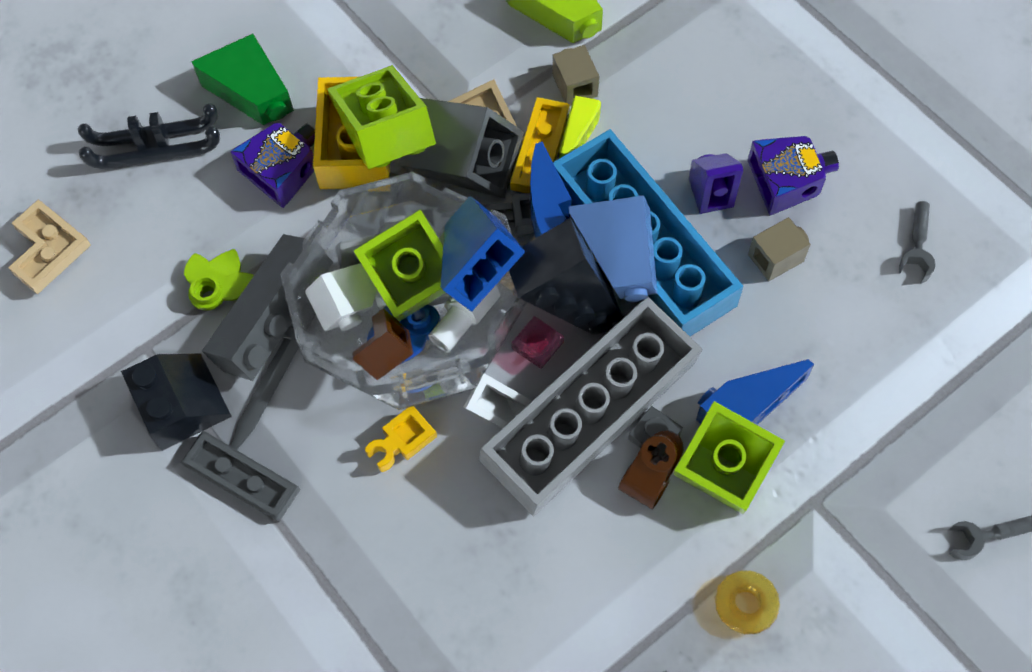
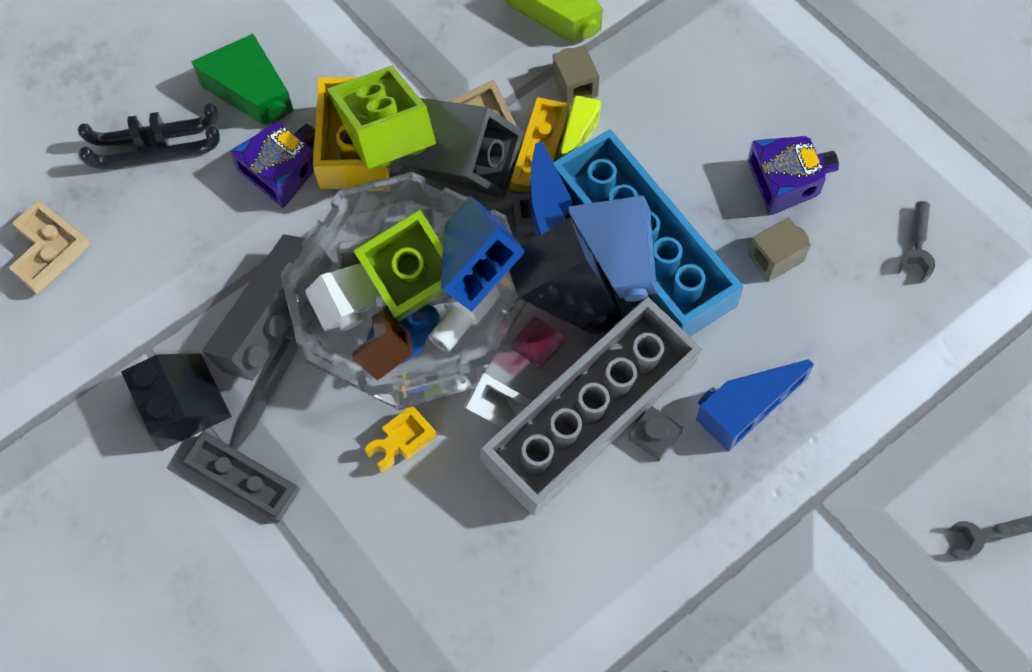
lime plate [184,249,254,311] -> none
reddish brown piece [618,430,684,509] -> none
lime slope [674,401,785,514] -> none
dark purple slope [688,153,744,214] -> none
clear yellow piece [715,570,780,635] -> none

